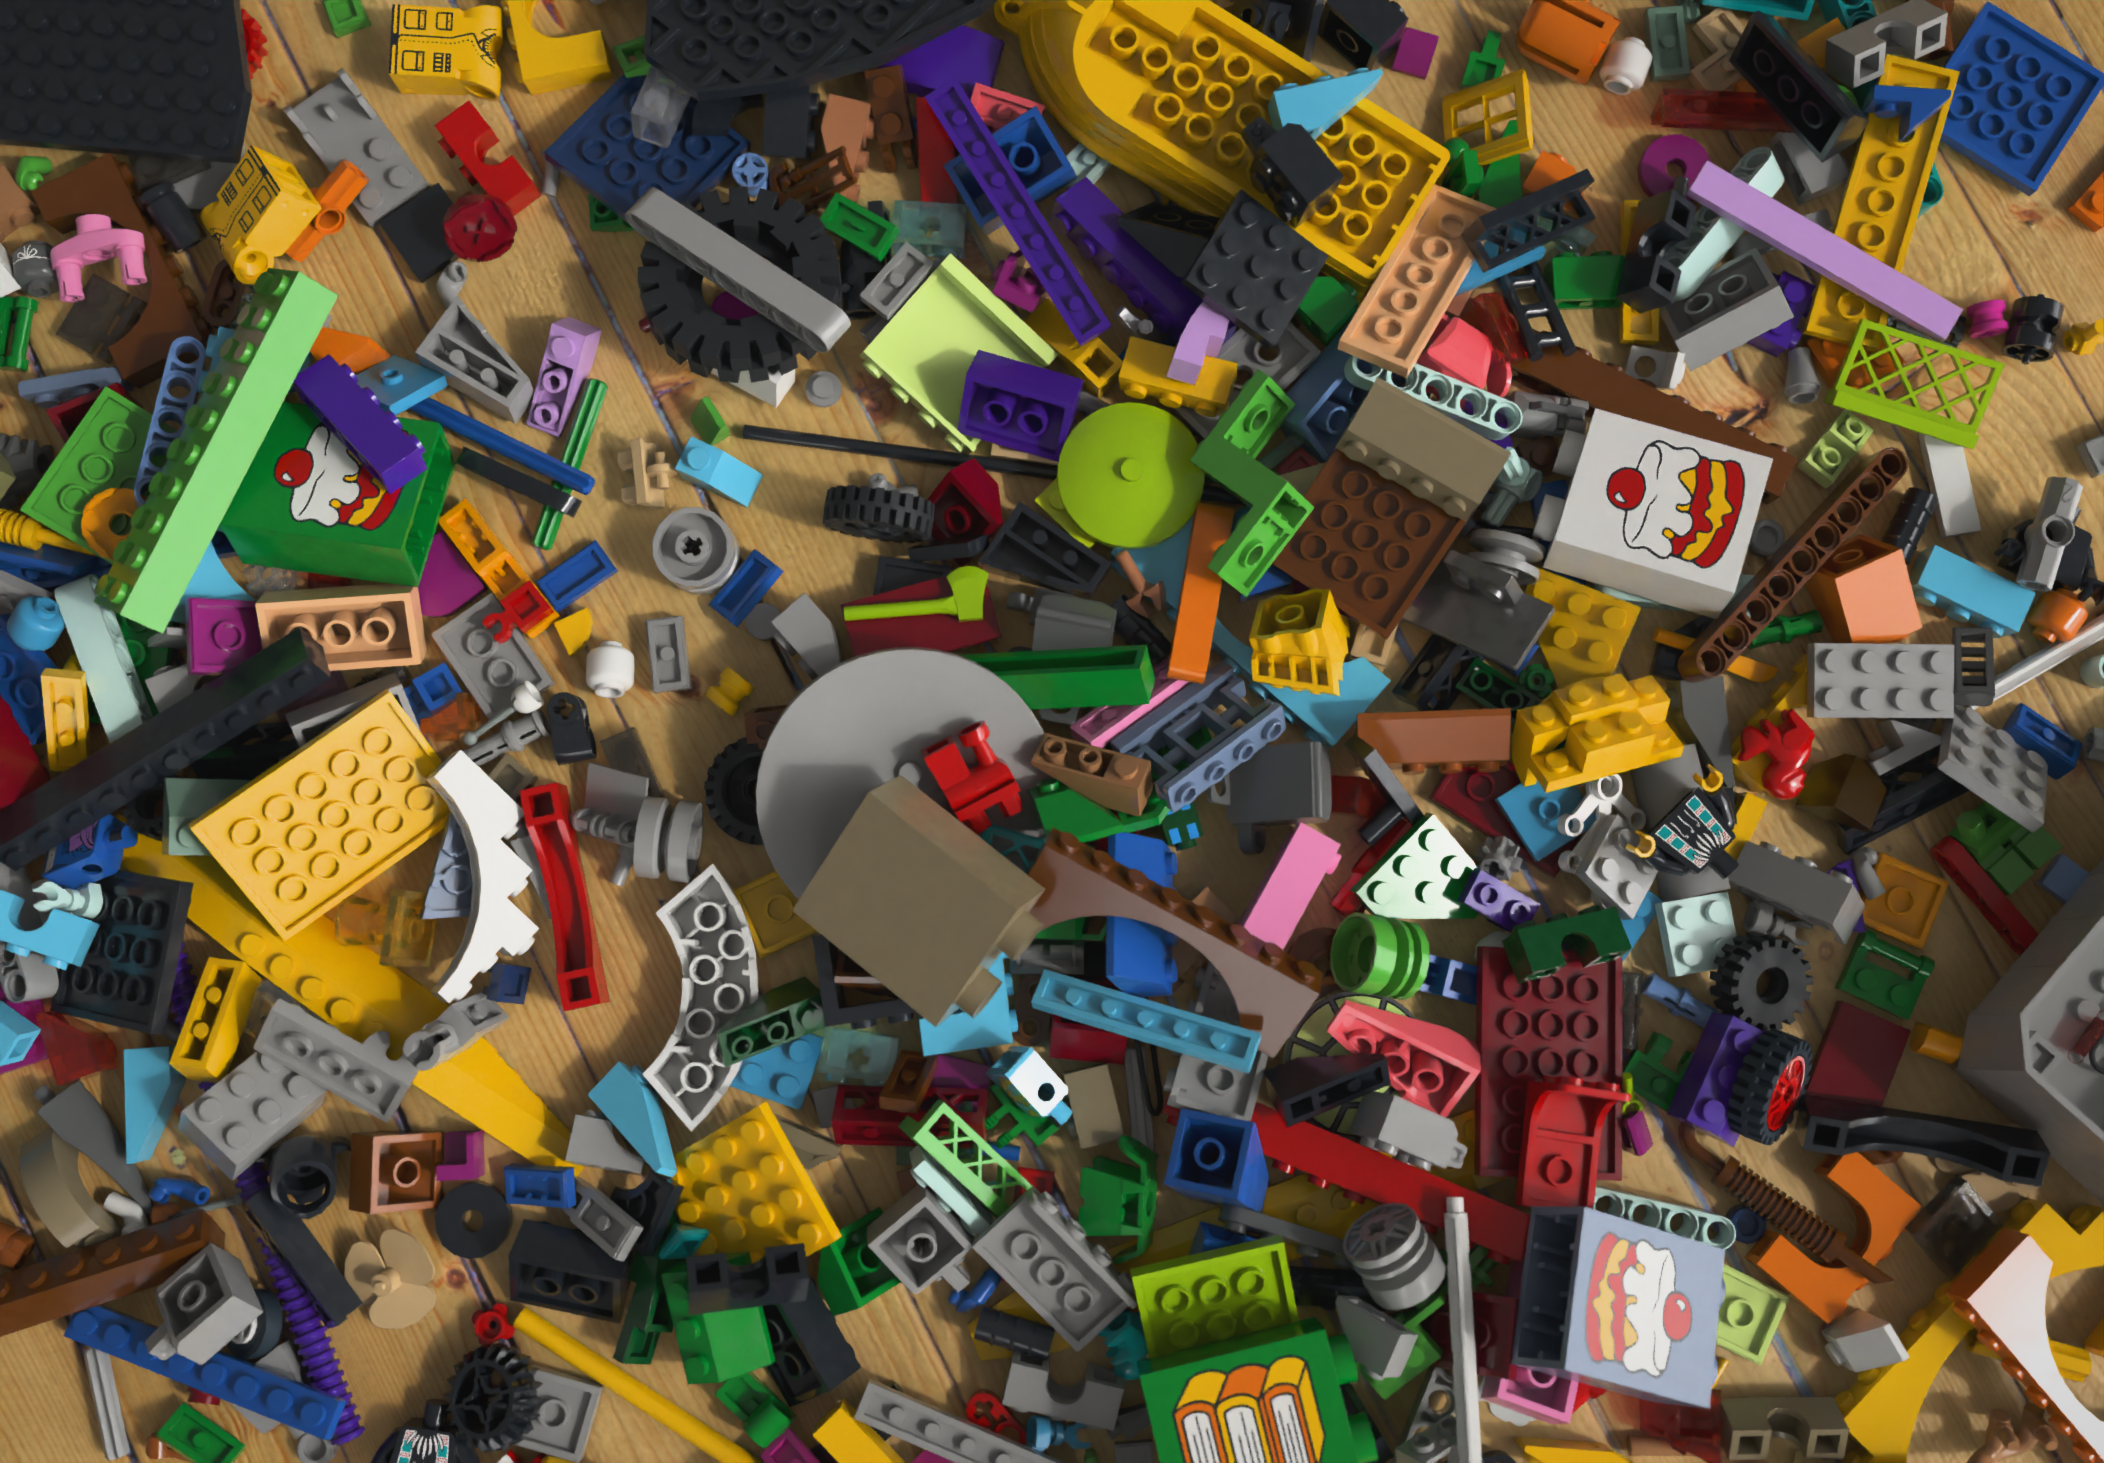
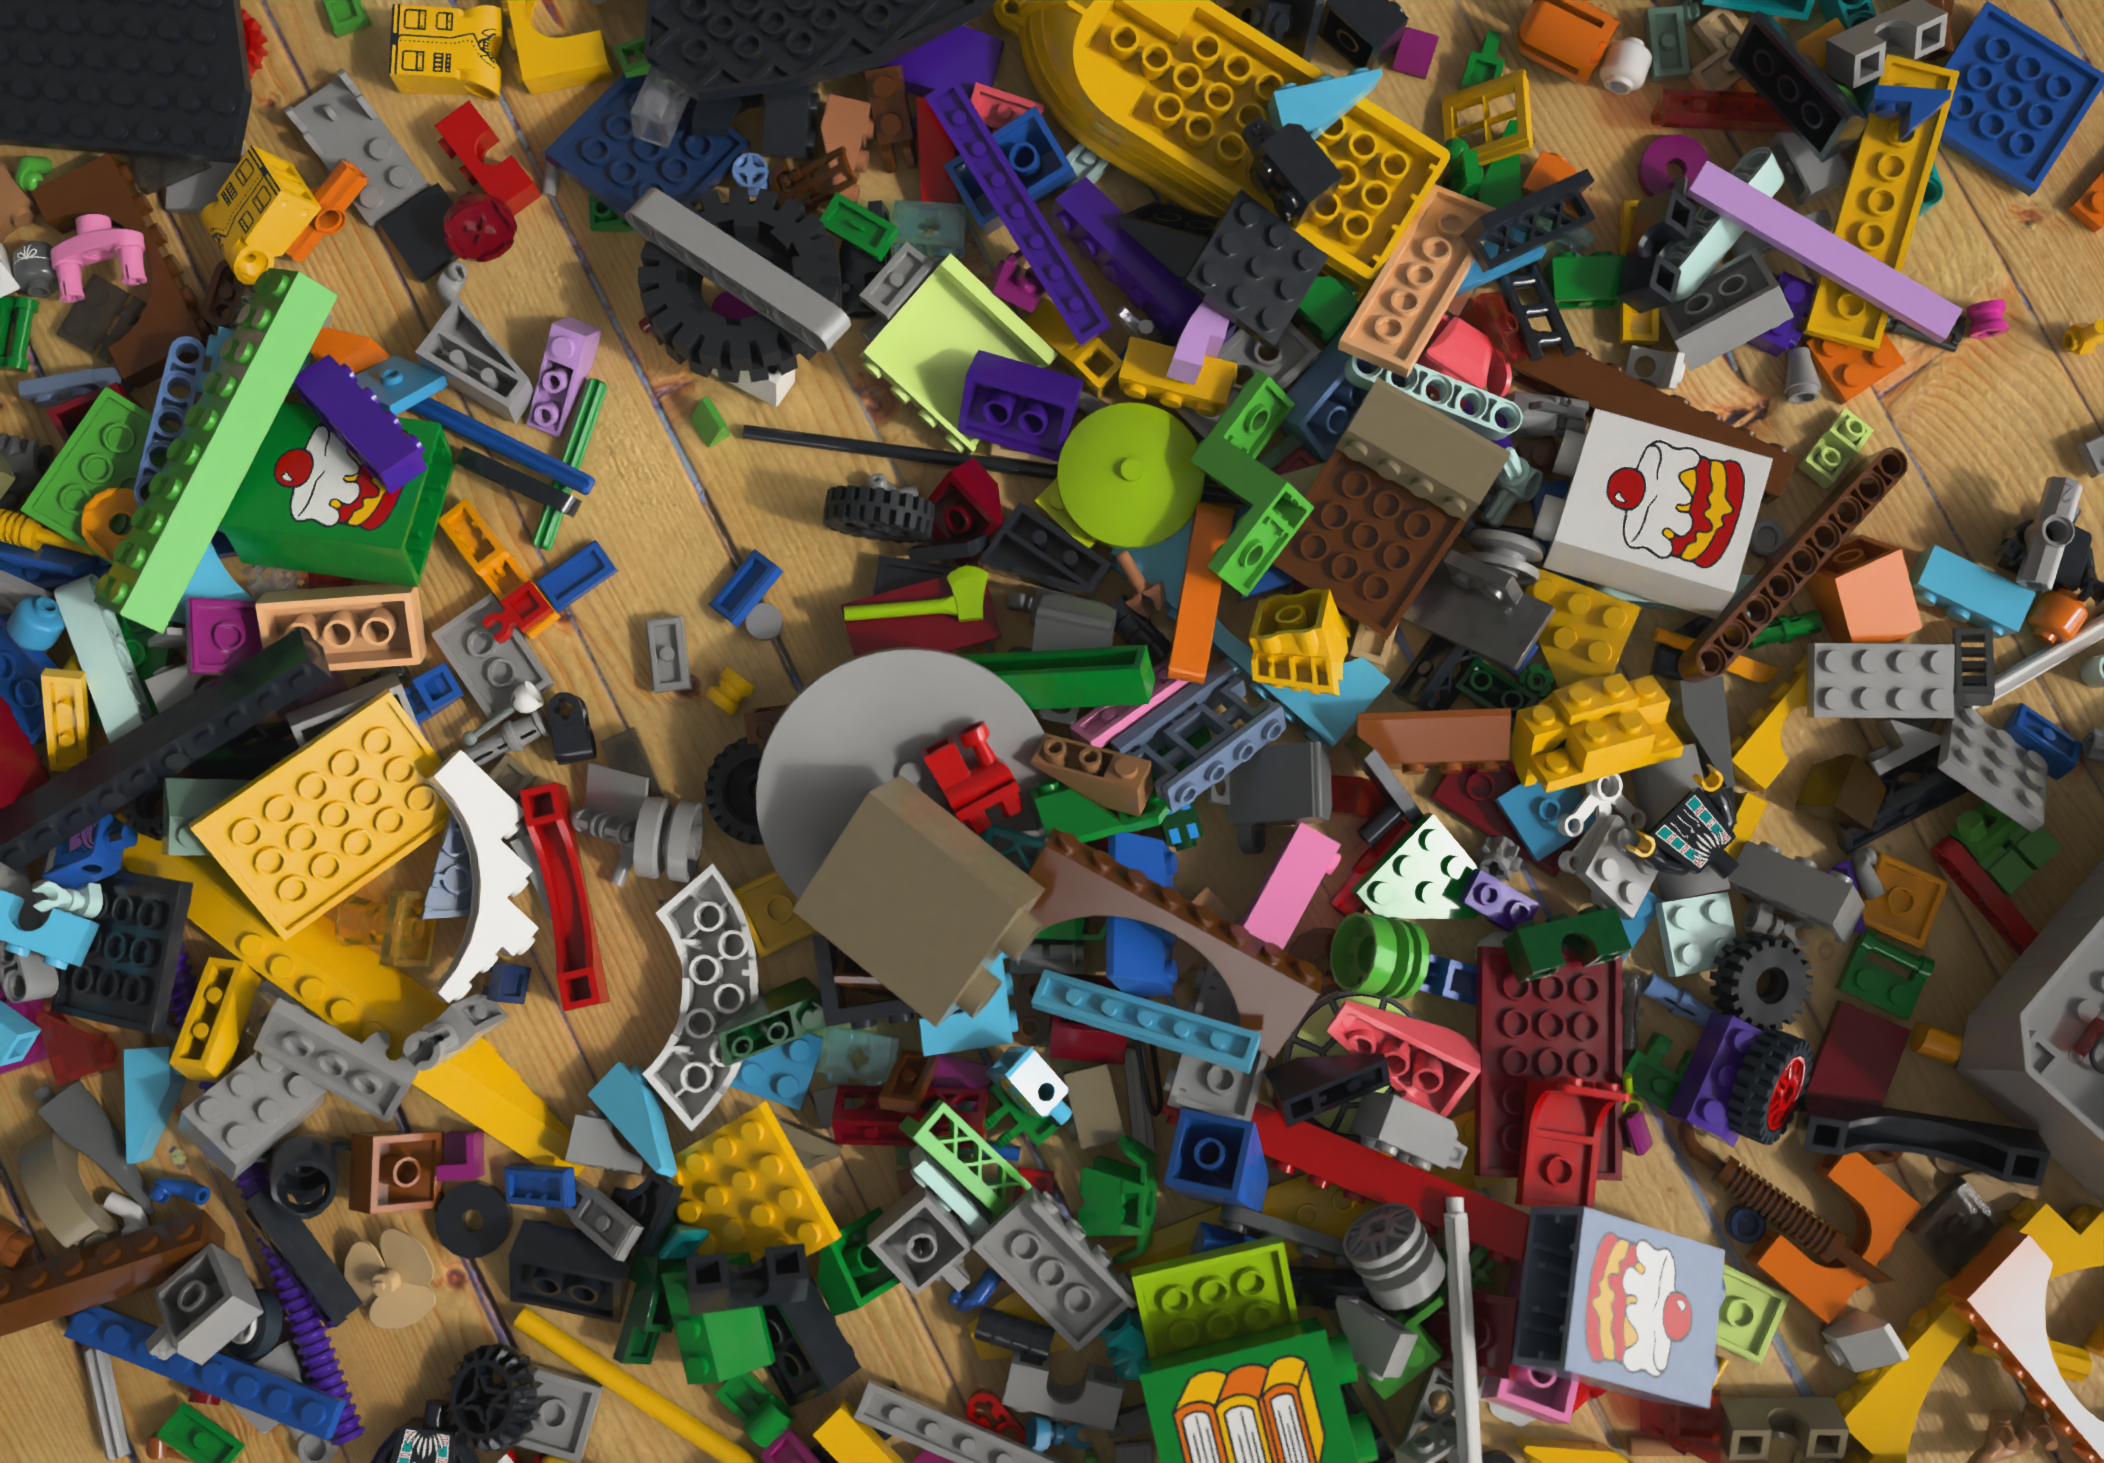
black piece [138,181,207,254] -> none
hinge [151,1192,245,1225] -> none
magenta tile [418,530,488,618] -> none
clear orange bracket [421,692,480,742] -> none
red plate [472,1302,515,1345] -> none
yellow tile [554,607,593,657] -> none
white head [586,641,634,698] -> none
tan hips [618,438,678,509] -> none
light grey wheel [652,507,740,595] -> none
medium azure slope [675,436,763,508] -> none
light grey slope [771,593,844,680] -> none
light grey plate [806,371,842,408] -> none
black slope [1078,941,1110,981] -> none
light aqua beam [1594,1185,1736,1250] -> none
red animal [1738,708,1815,800] -> none
lime fence [1823,318,2005,450] -> none
black axle [1882,487,1938,565] -> none
white tile [1918,433,1981,538] -> none
black wheel [2002,294,2064,365] -> none
light blue tile [2036,854,2089,904] -> none

